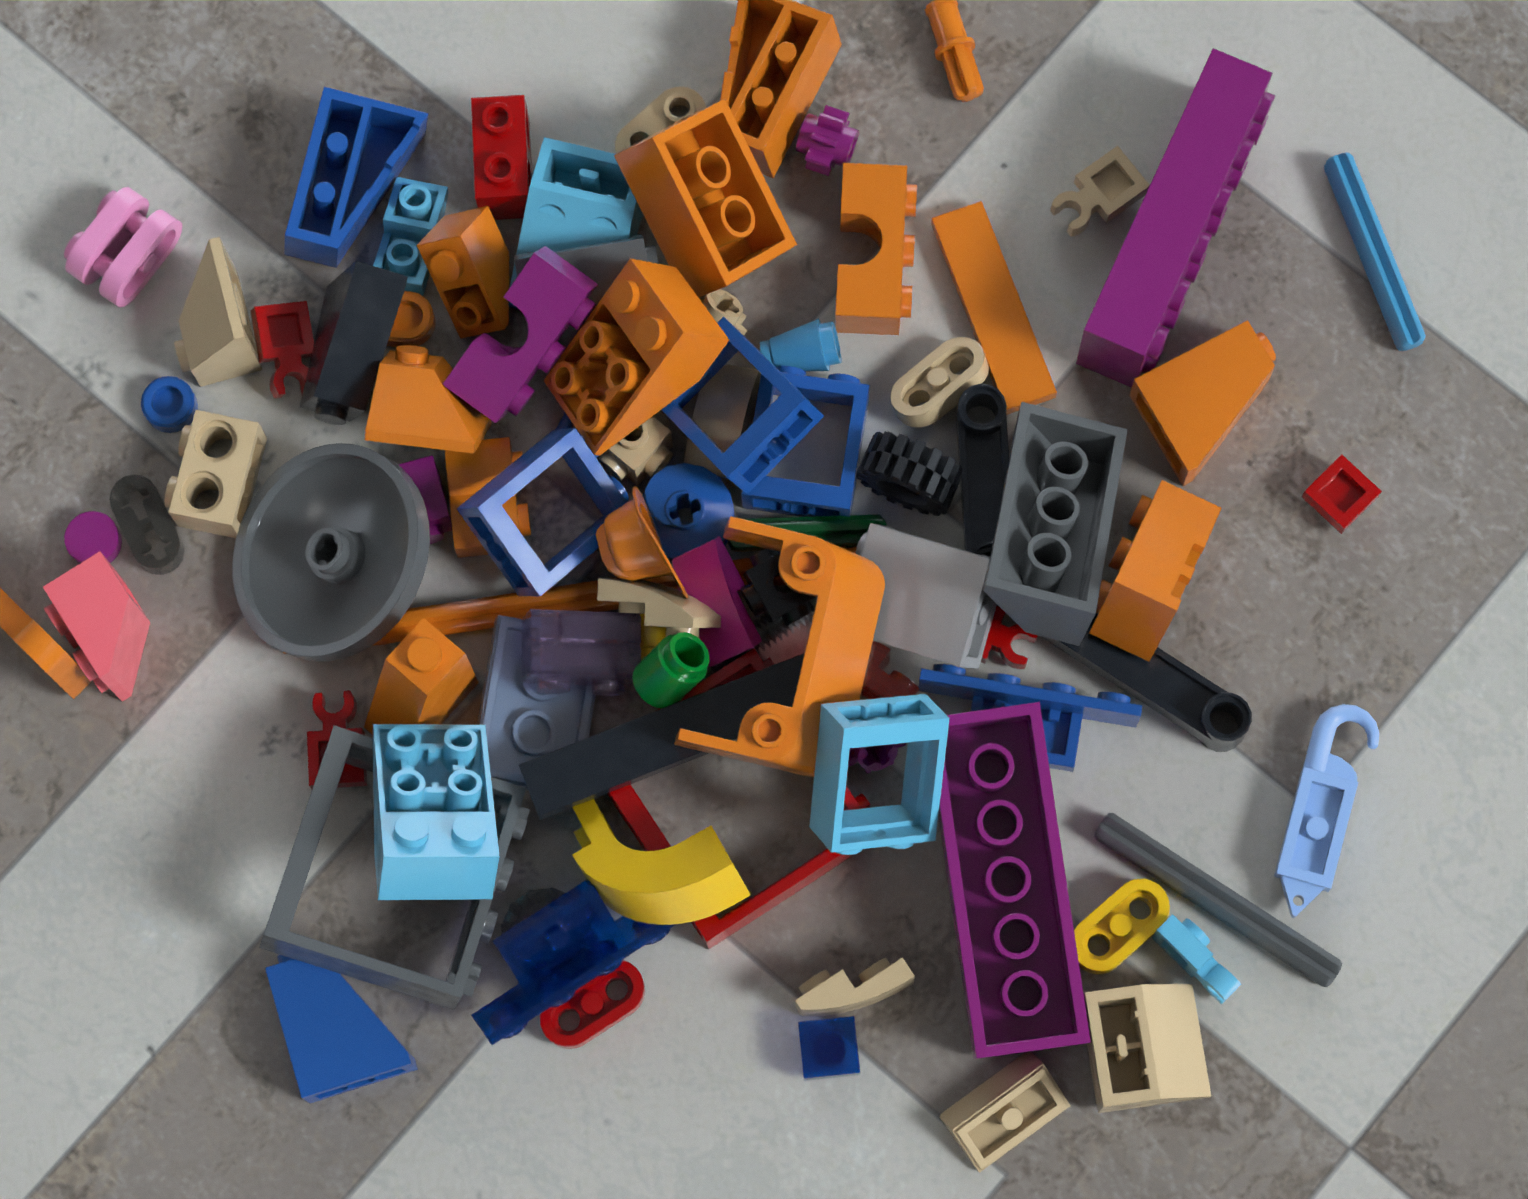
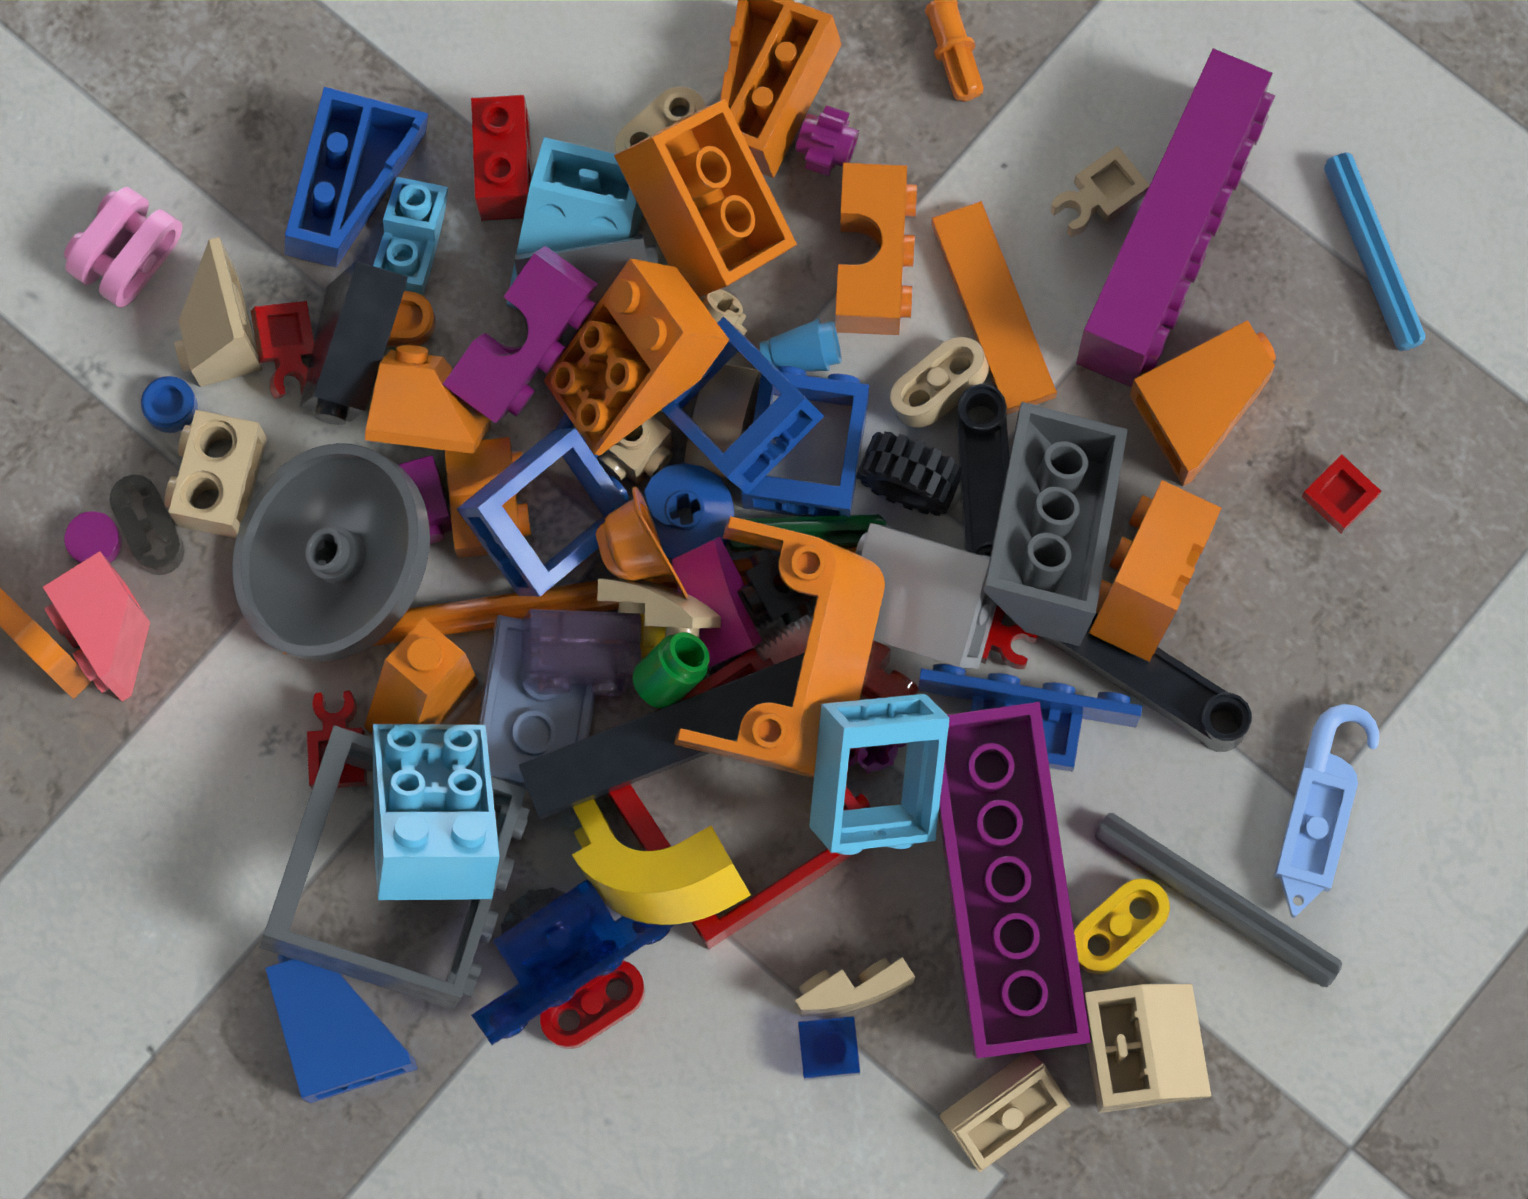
orange slope [417,206,509,339] -> none
medium azure plate [1152,914,1241,1004] -> none

